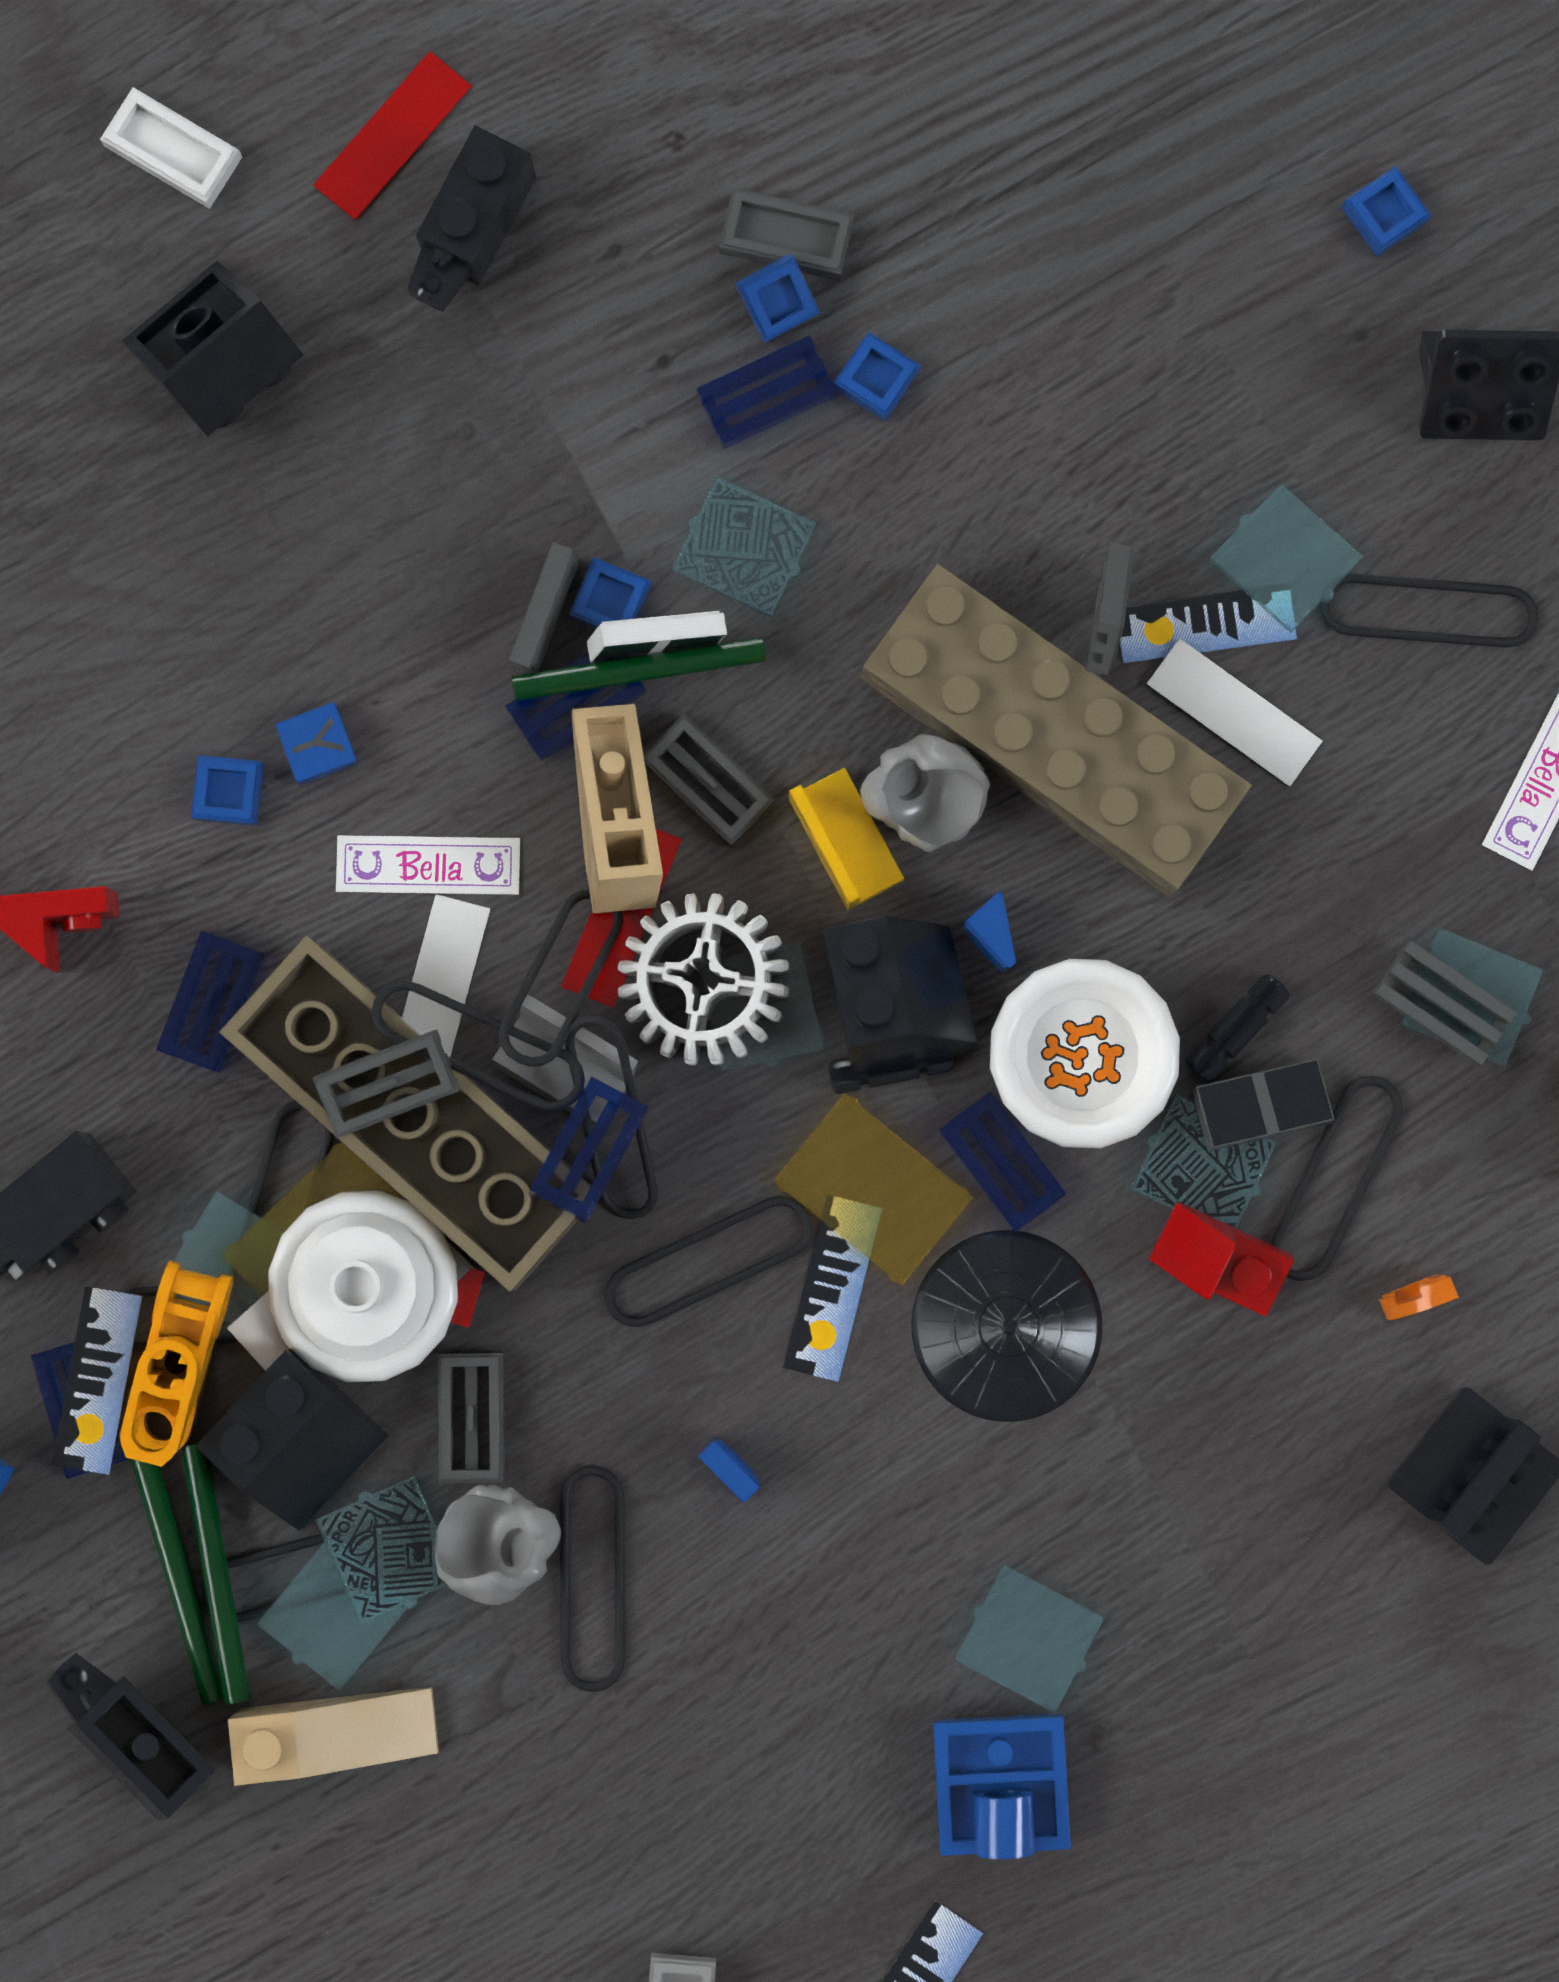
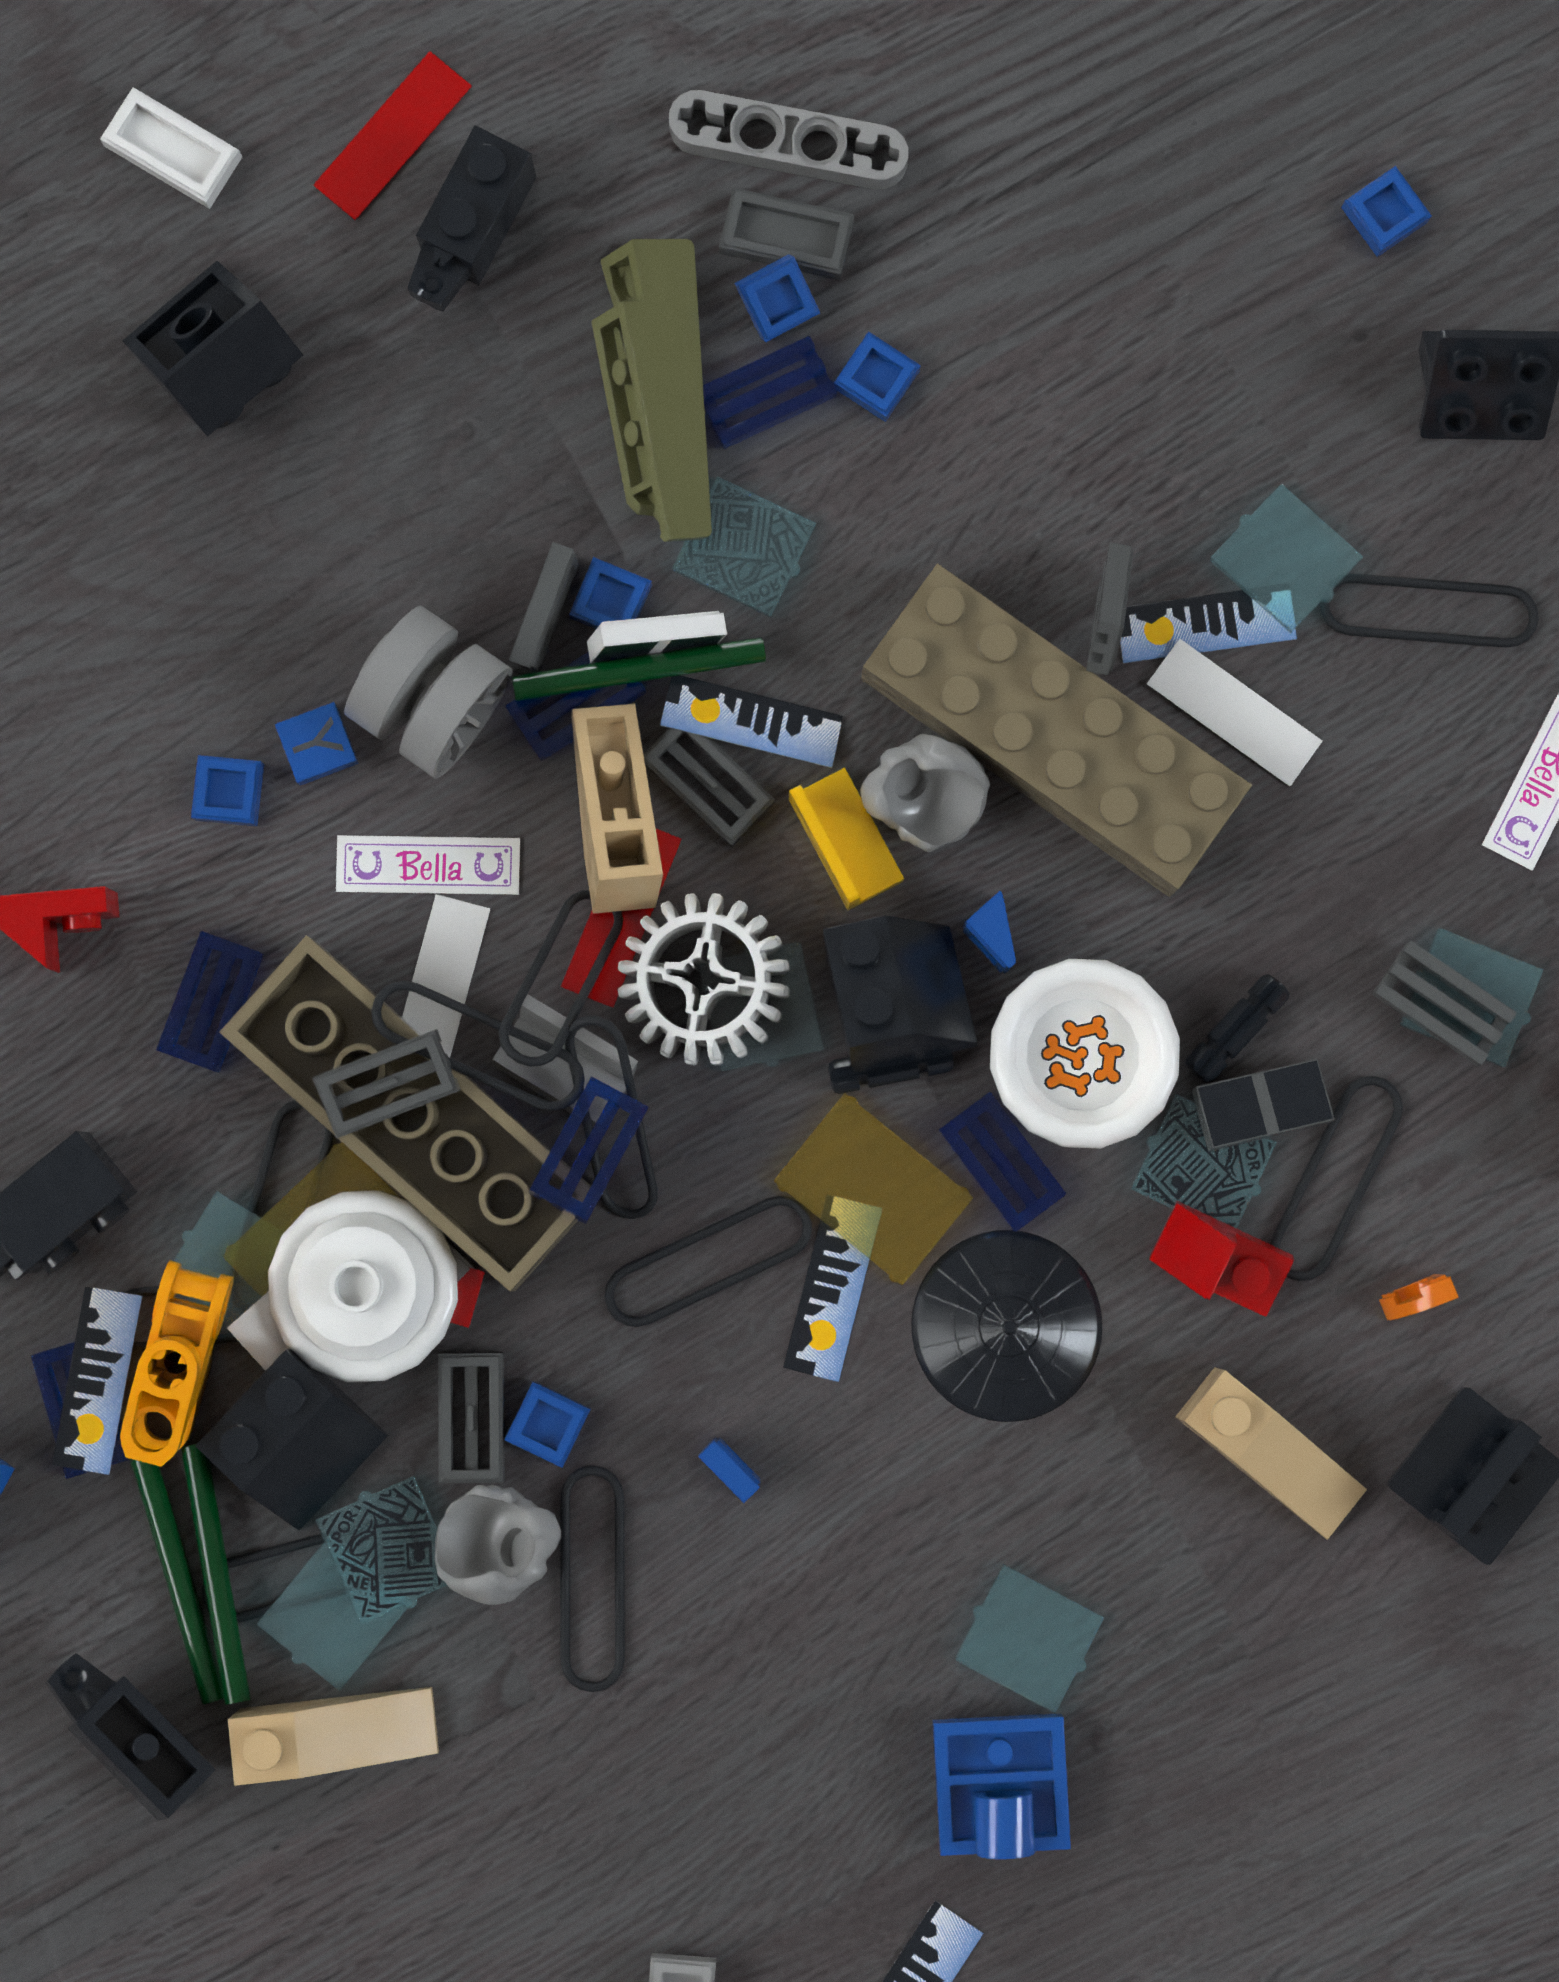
none -> light grey wheel [344,605,513,779]
none -> blue tile [504,1381,591,1468]
none -> olive wedge [591,239,712,542]
none -> sticker [660,675,843,768]
none -> light grey beam [669,90,908,190]
none -> tan slope [1175,1367,1367,1540]

